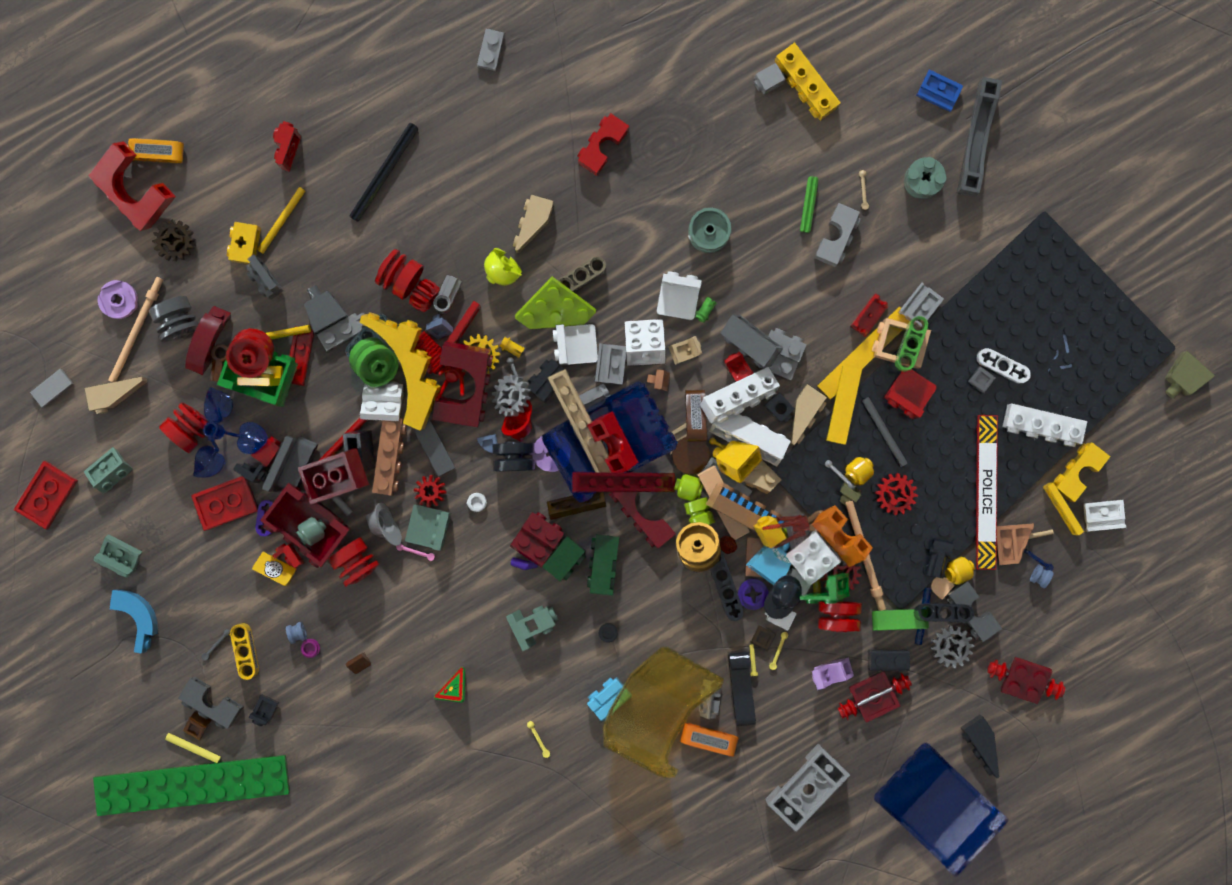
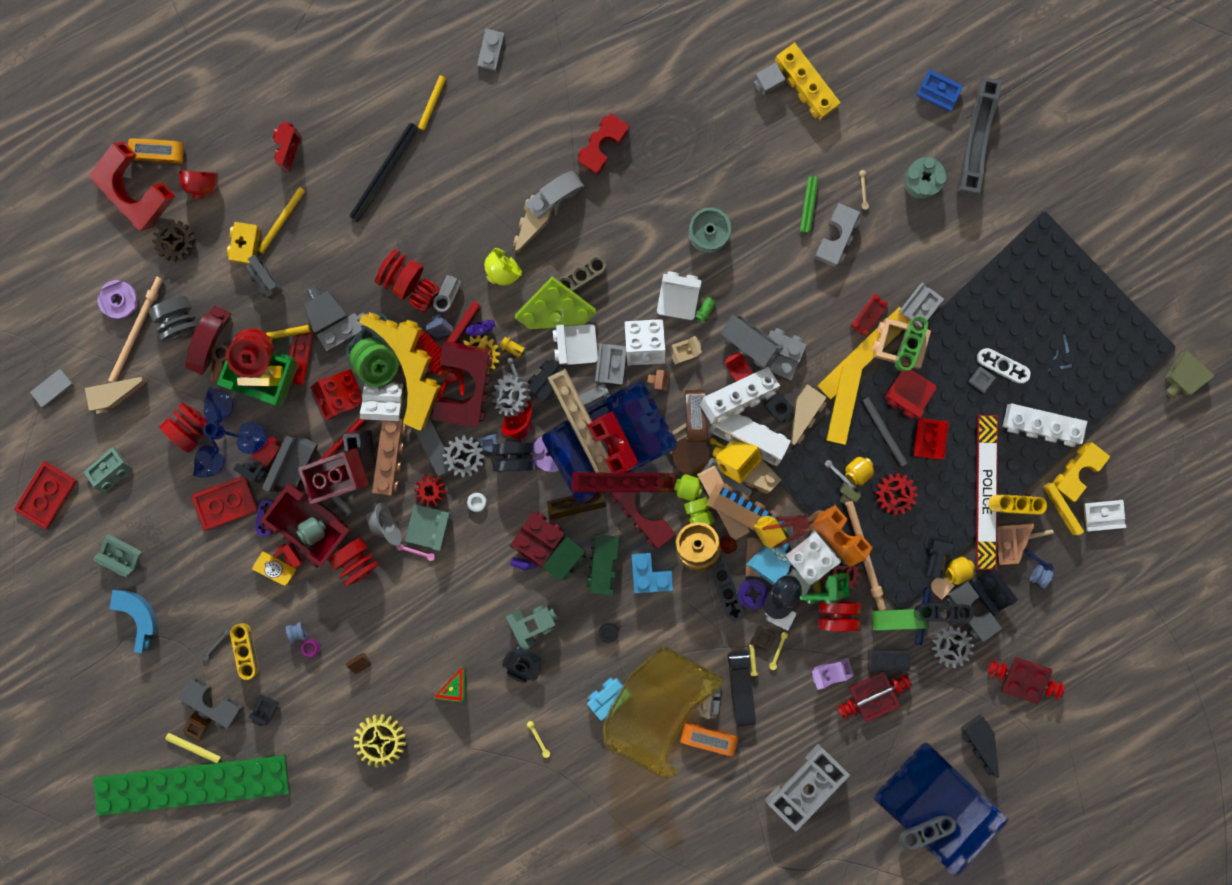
none -> red cylinder [179,170,218,199]
none -> red bracket [310,369,363,422]
none -> light yellow gear [354,714,406,767]
none -> yellow bar [418,75,447,131]
none -> light grey gear [442,435,484,478]
none -> dark purple gear [466,320,496,336]
none -> black plate [502,646,541,682]
none -> light grey arch [525,171,585,219]
none -> dark azure brick [631,553,673,593]
none -> dark grey beam [899,816,956,850]
none -> red bracket [914,418,949,460]
none -> black bracket [971,569,1018,616]
none -> yellow beam [988,495,1047,514]

